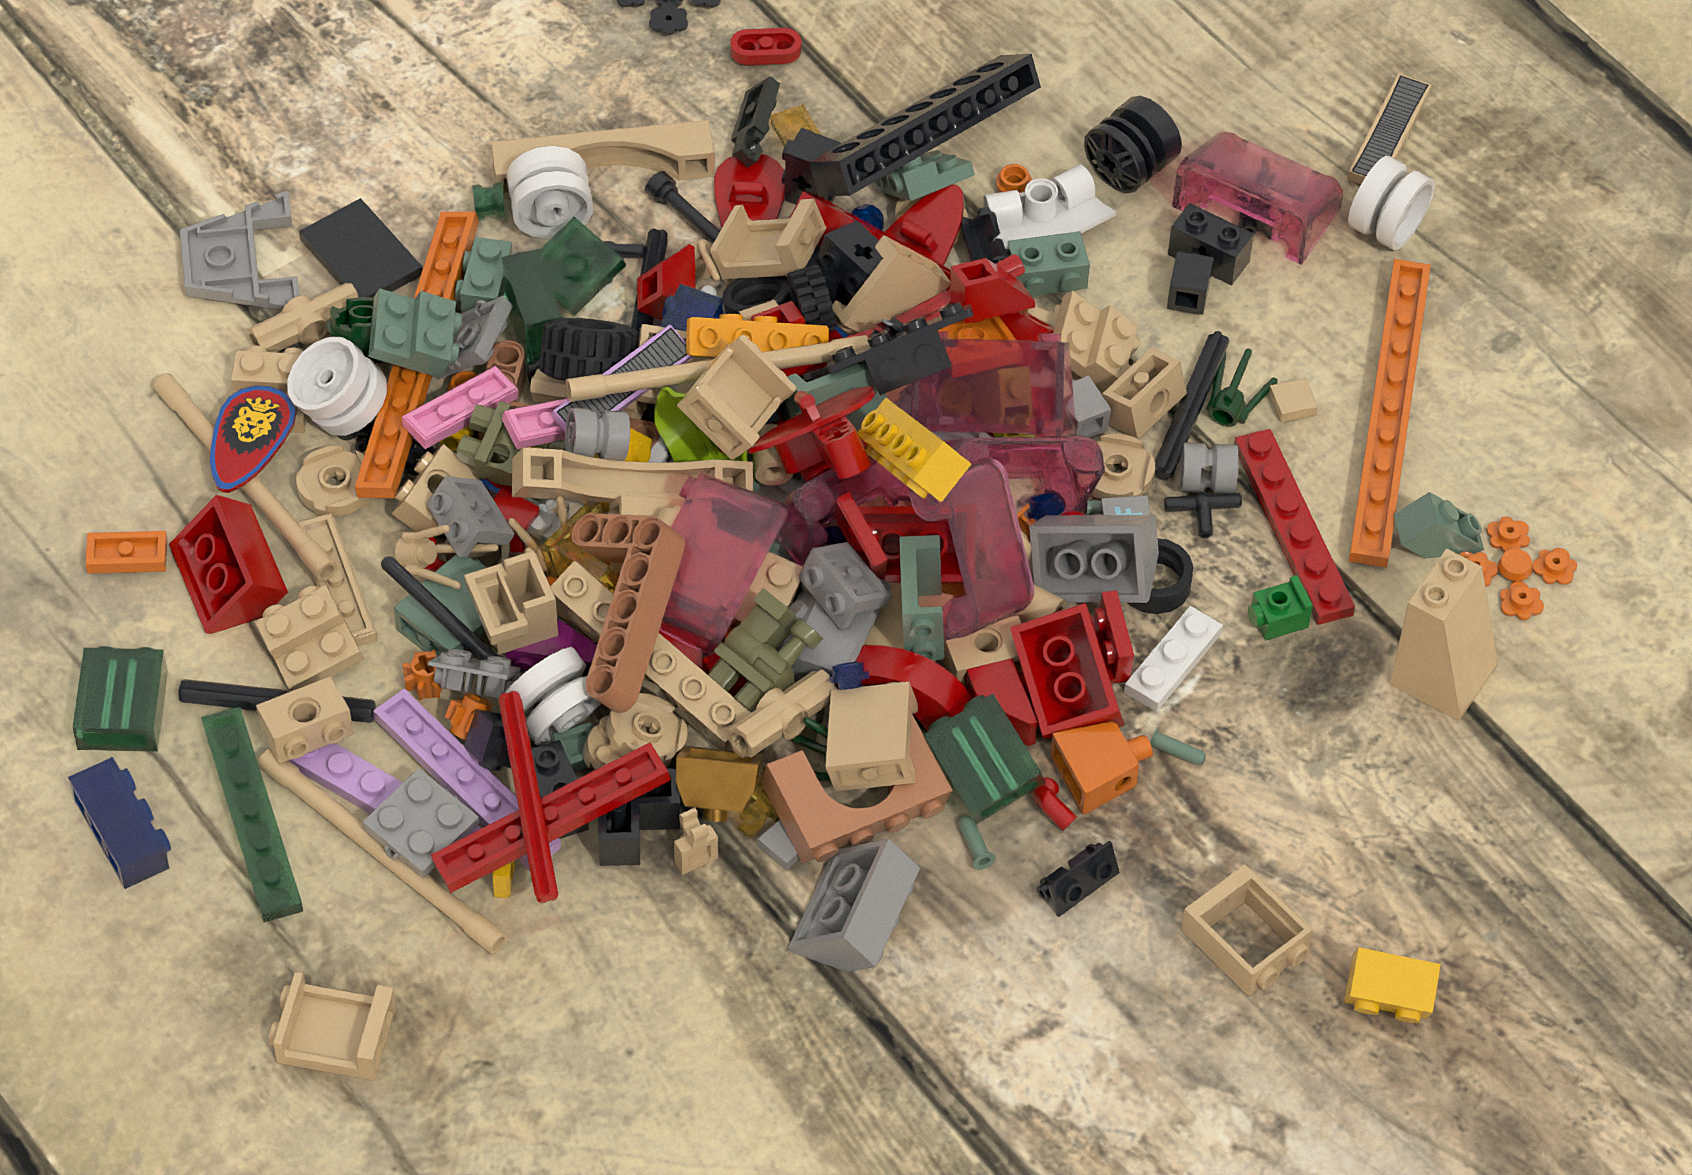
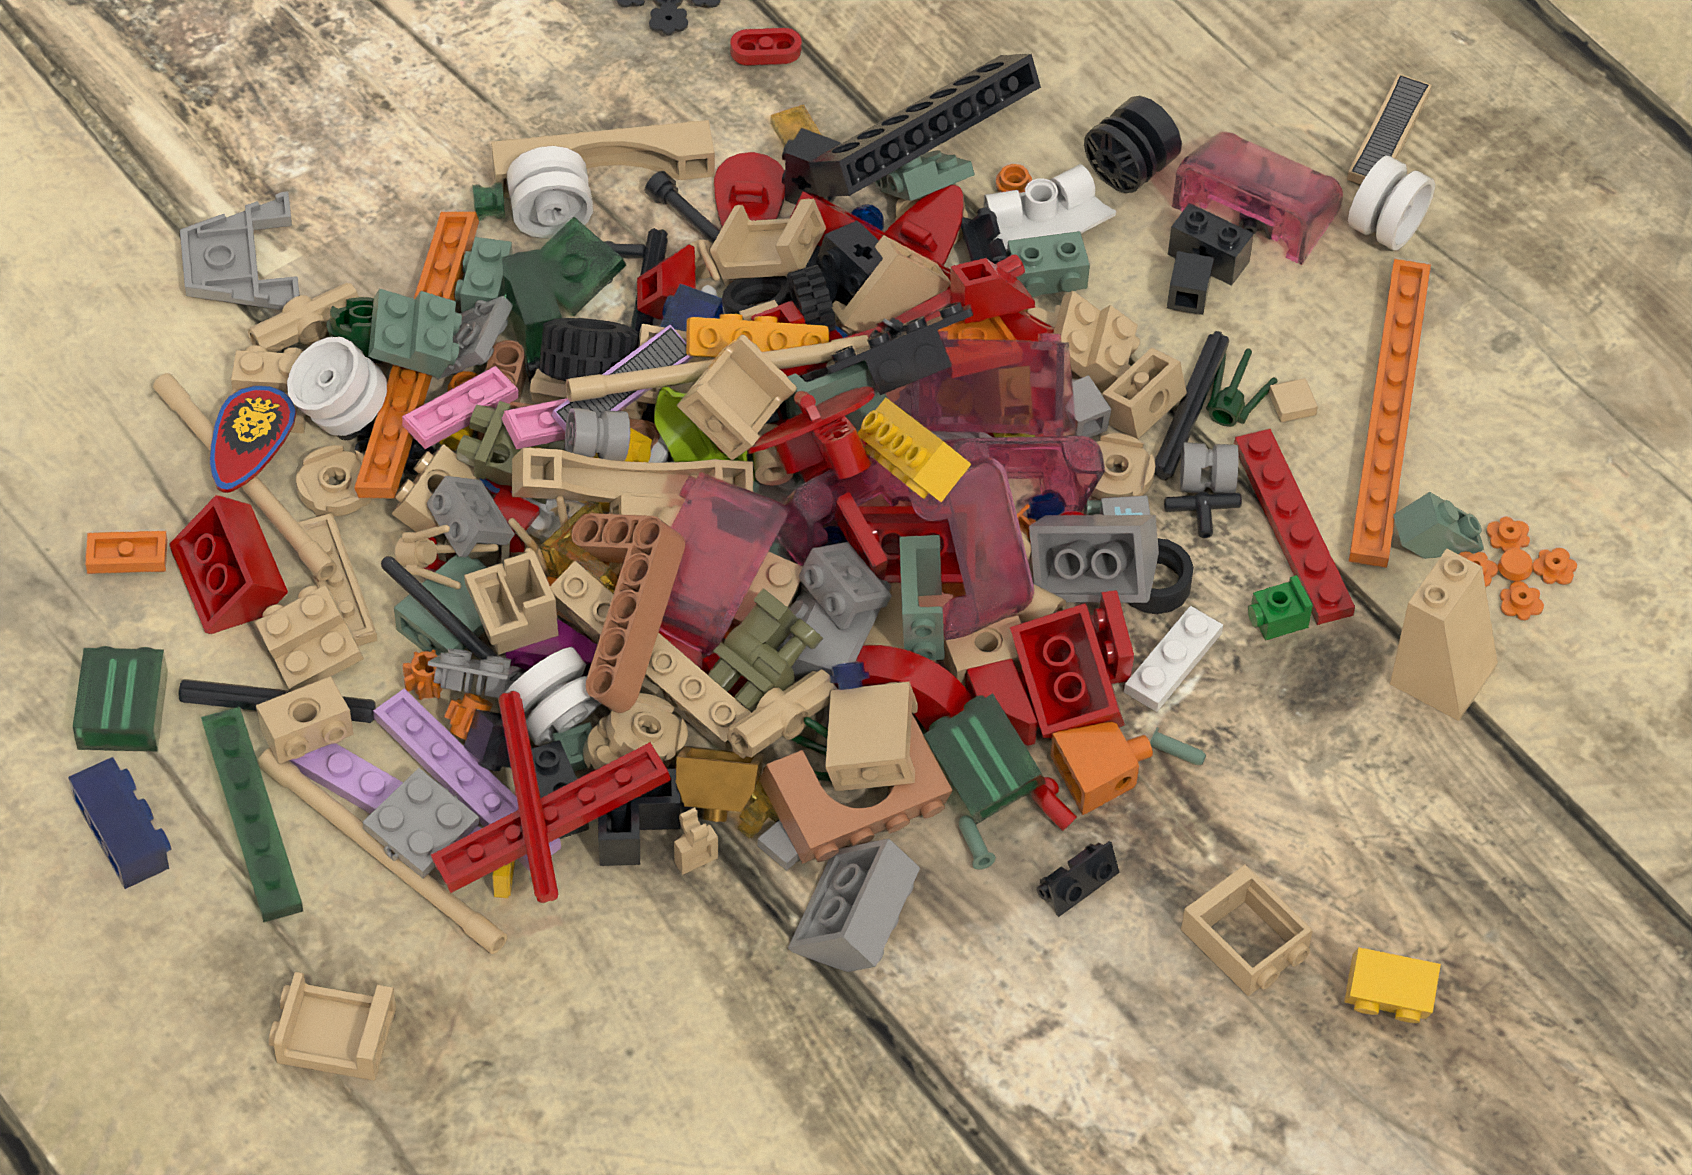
black tile [299,198,423,298] -> none
pearl dark grey hinge [731,76,780,168] -> none

